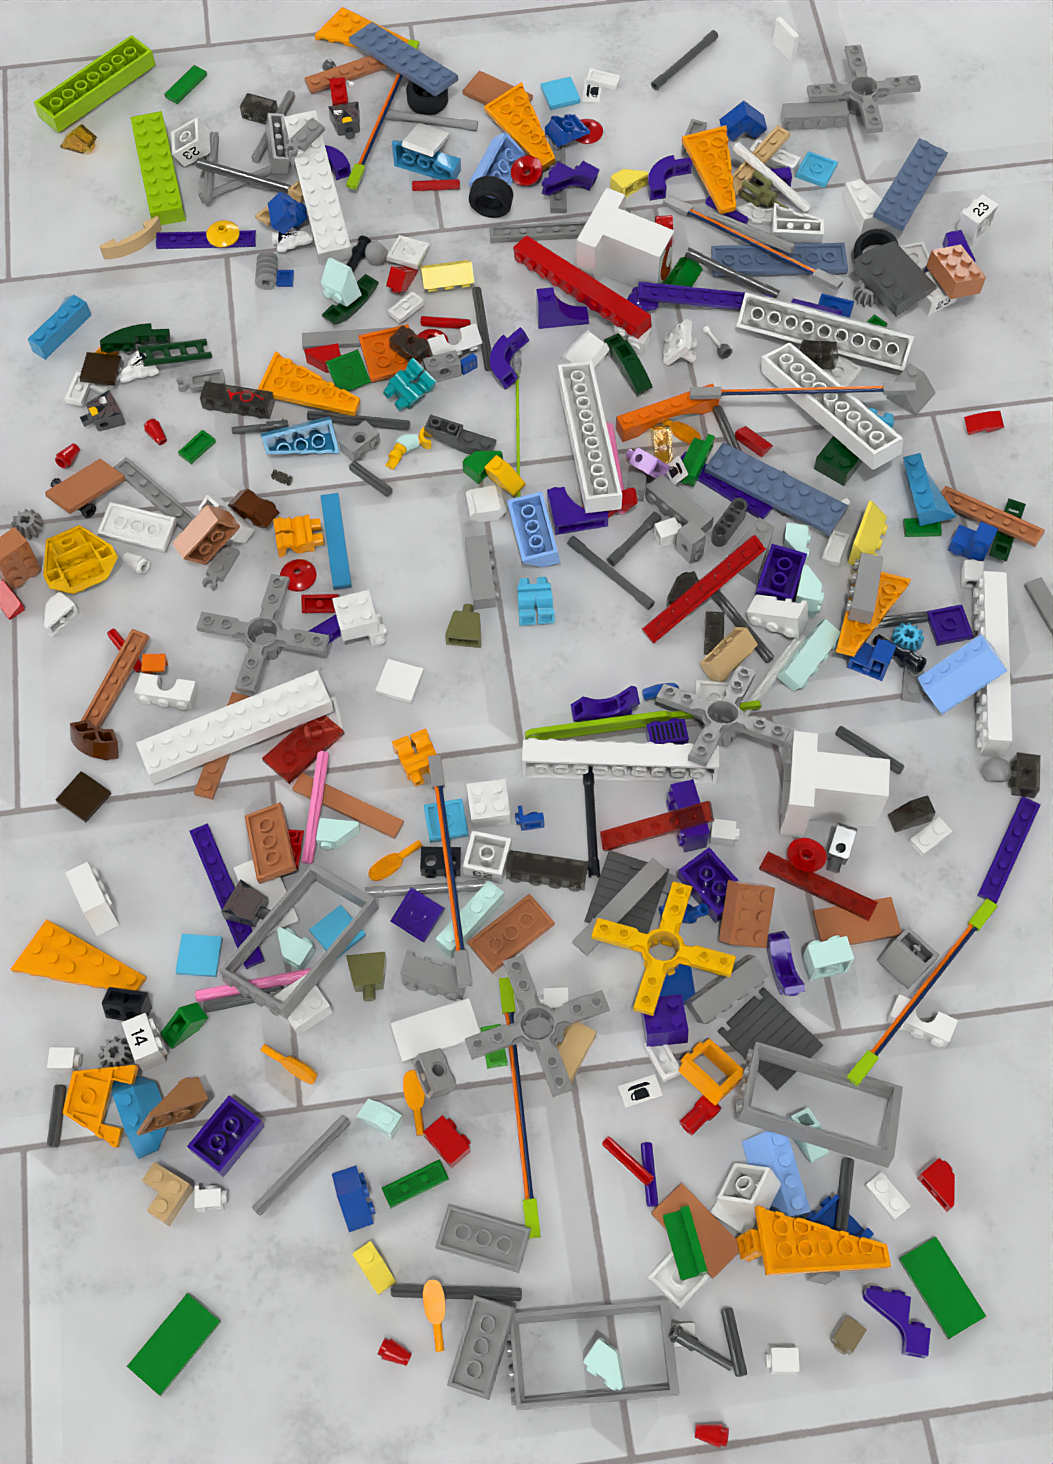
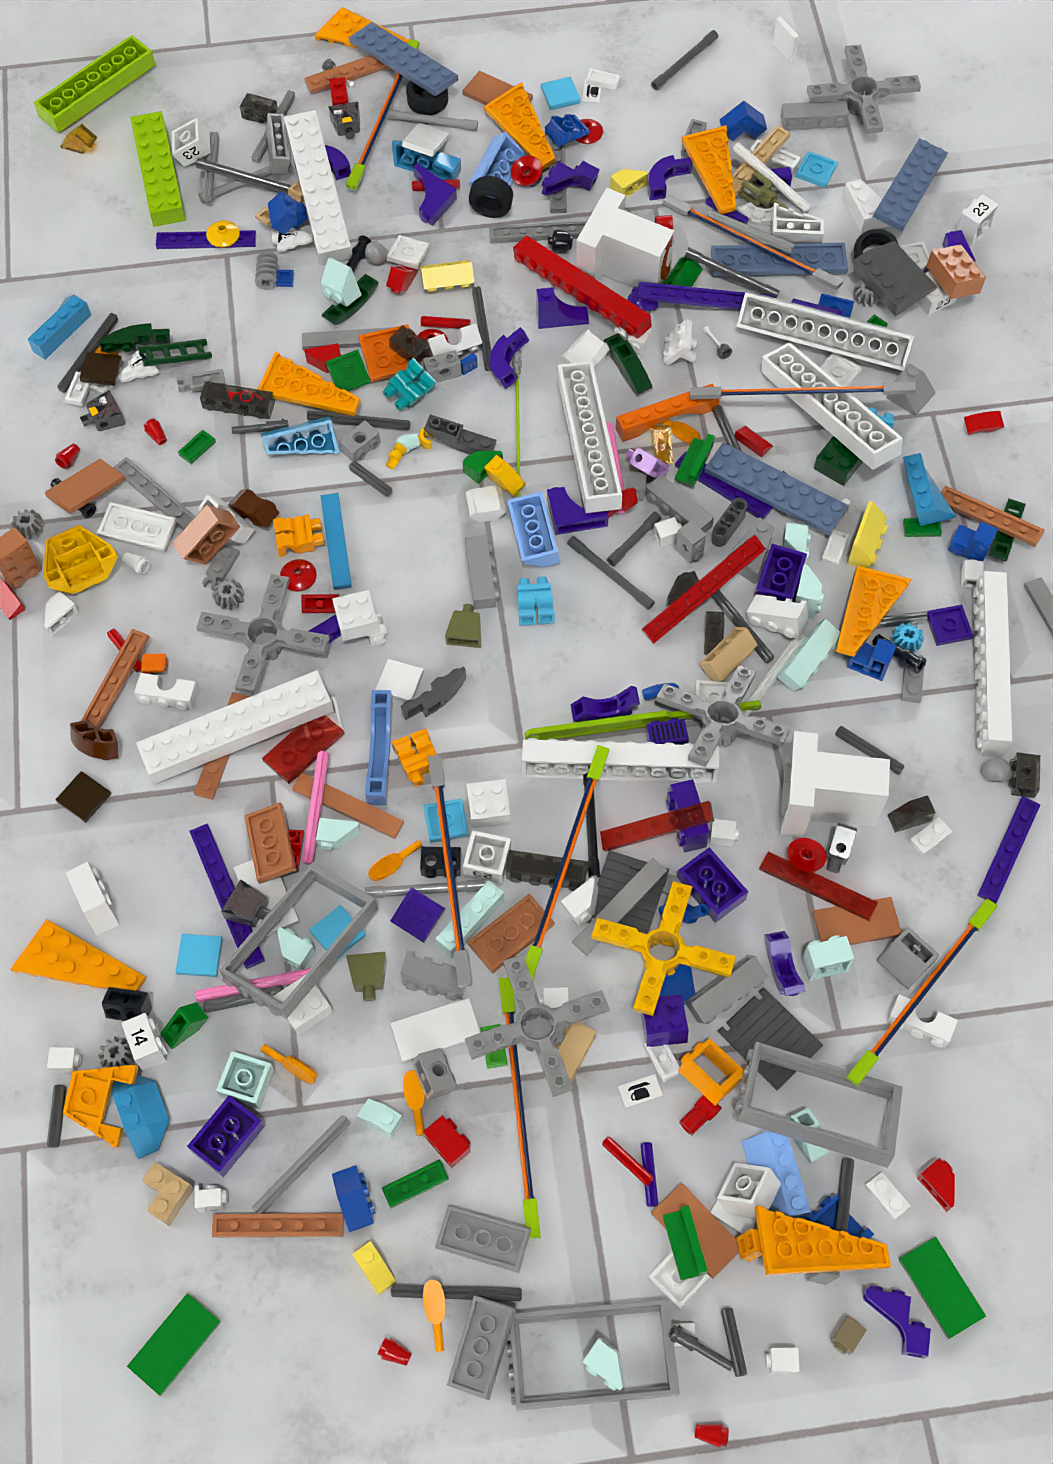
tan slope [99,216,162,259] -> none
medium nougat slope [137,1077,208,1136] -> none
green tile [164,65,207,104] -> none
clear smoke piece [271,469,293,486] -> none
light grey plate [284,118,325,158] -> none
white plate [388,291,424,324] -> none
blue bracket [515,805,544,831] -> none
white sticker [667,456,688,485] -> none
nougat brick [719,880,775,948] -> none
clear smoke brick [799,340,838,370] -> none
light grey brick [846,552,883,624] -> none
light blue slope [918,634,1007,714] -> none
none -> dark grey axle [57,313,118,393]
none -> light grey gear [212,578,244,610]
none -> nougat plate [212,1213,344,1238]
none -> light aqua brick [216,1051,274,1109]
none -> medium blue arch [365,690,393,805]
none -> dark grey slope [401,666,466,720]
none -> dark purple arch [413,163,457,226]
none -> piece [525,745,610,981]
none -> black head [548,230,573,253]
none -> white slope [561,877,599,926]

